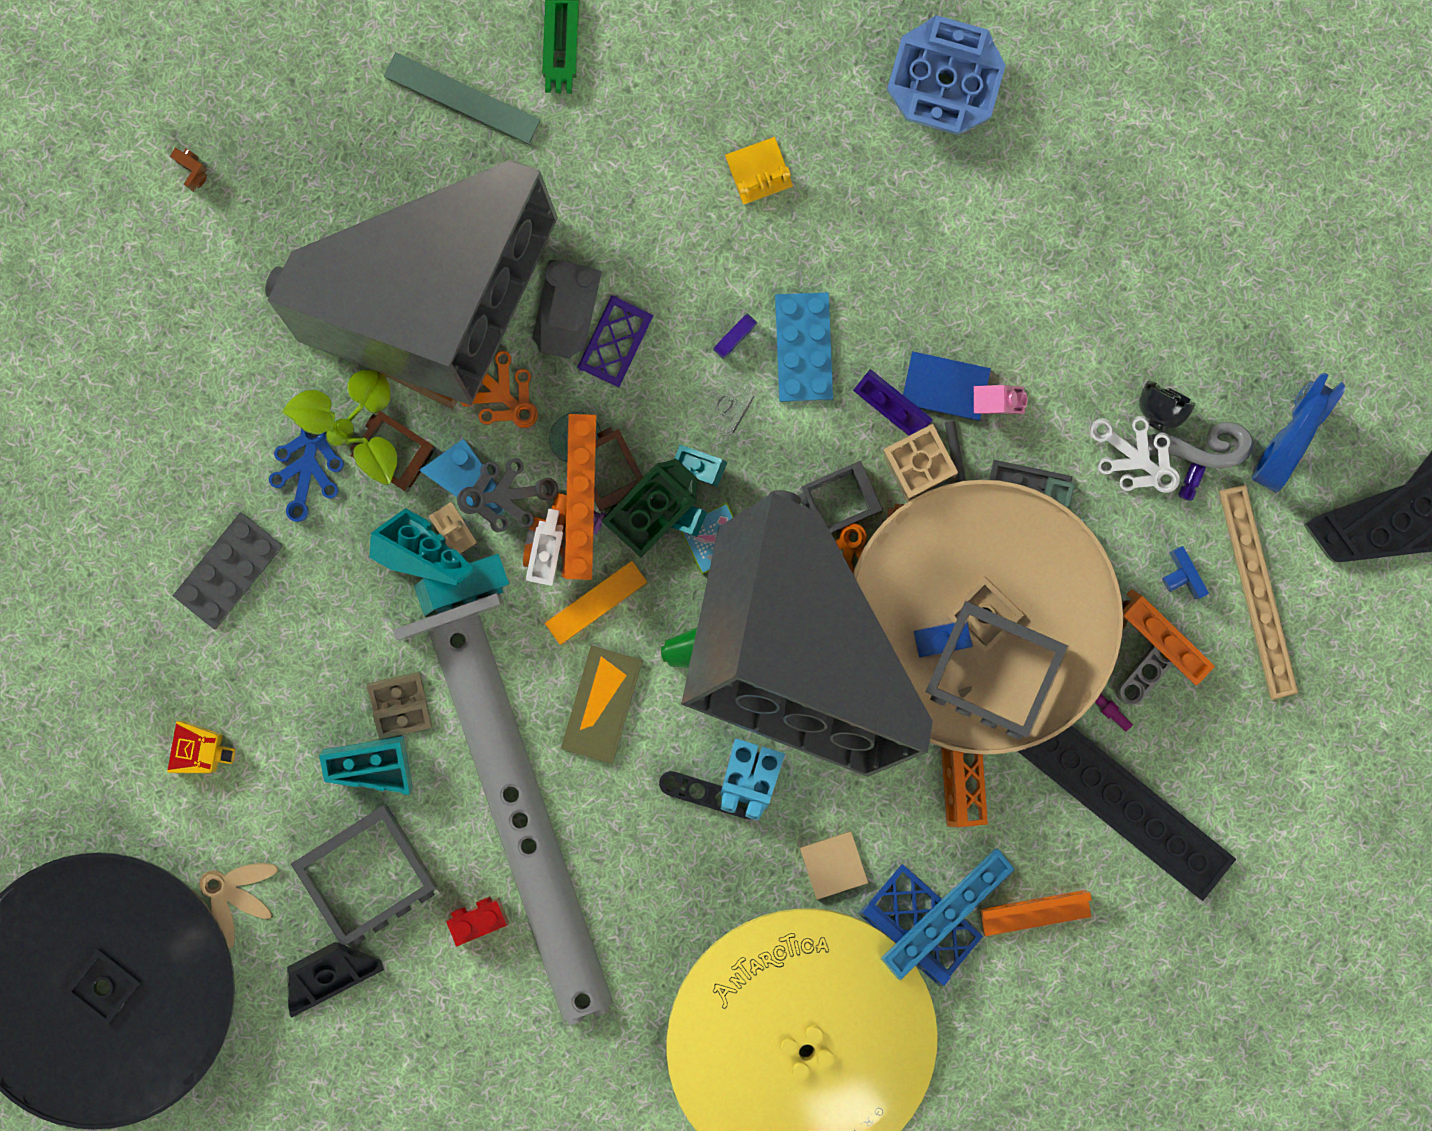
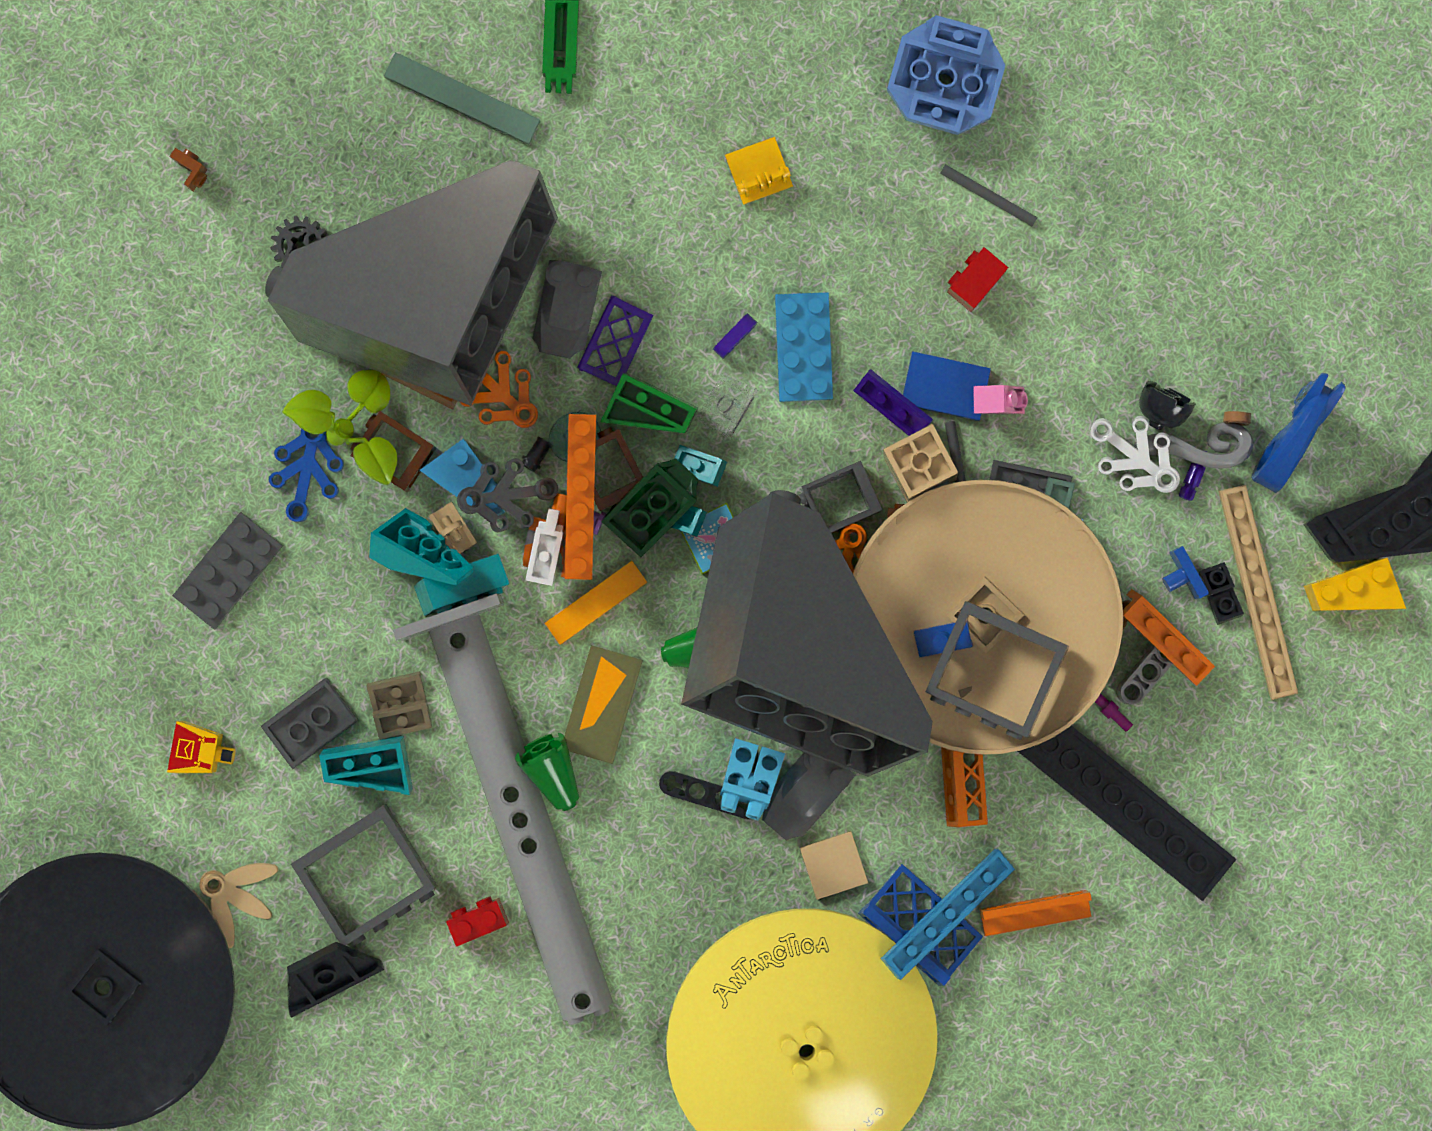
none -> dark grey tile [261,678,358,770]
none -> dark grey gear [270,216,327,267]
none -> green cone [515,733,580,811]
none -> black pin [522,436,552,472]
none -> green wedge [600,373,698,433]
none -> dark grey slope [762,752,856,841]
none -> dark grey bar [940,164,1038,226]
none -> red brick [947,247,1009,312]
none -> black slope [1199,562,1244,625]
none -> medium nougat tile [1223,411,1251,426]
none -> yellow wedge [1304,558,1406,611]

